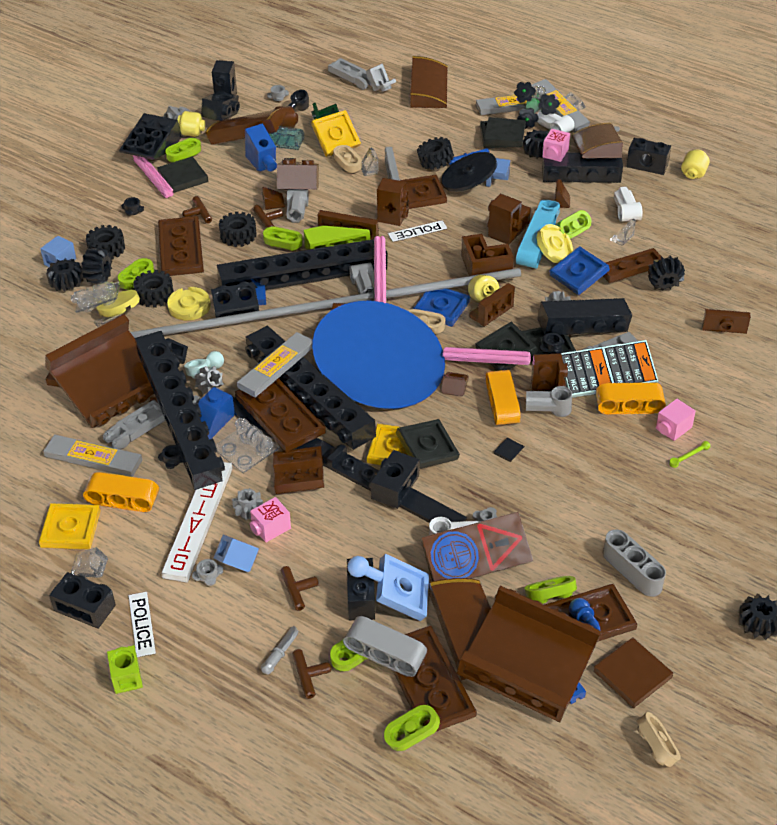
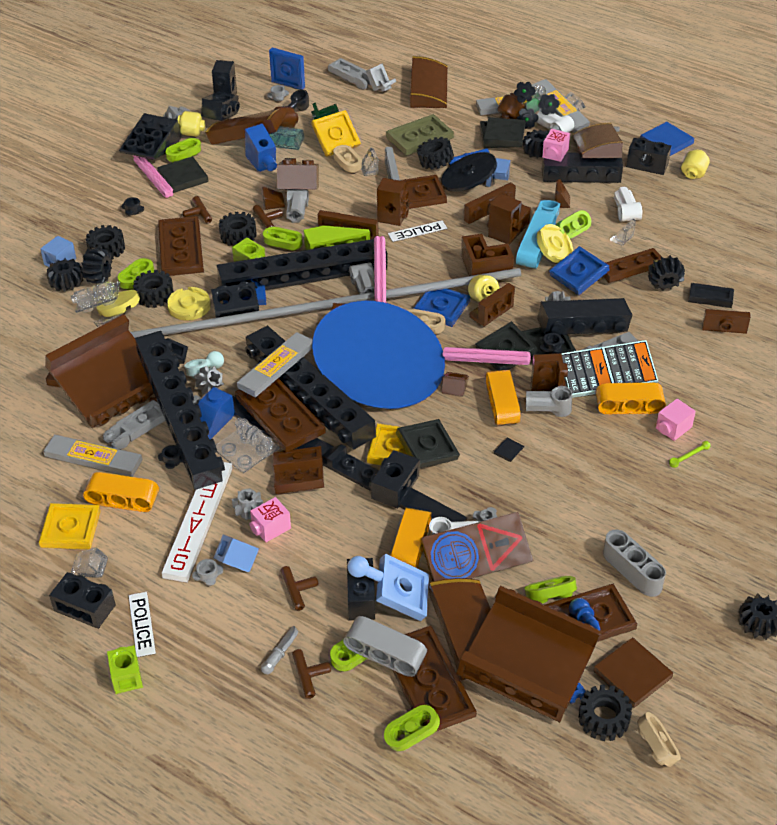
none -> lime brick [232,238,265,262]
none -> blue tile [269,47,305,90]
none -> olive plate [386,114,454,156]
none -> light orange beam [391,508,431,569]
none -> reddish brown plate [464,182,516,224]
none -> reddish brown head [497,93,525,119]
none -> black tyre [578,685,632,741]
none -> blue tile [640,122,695,156]
none -> black tile [688,283,734,308]

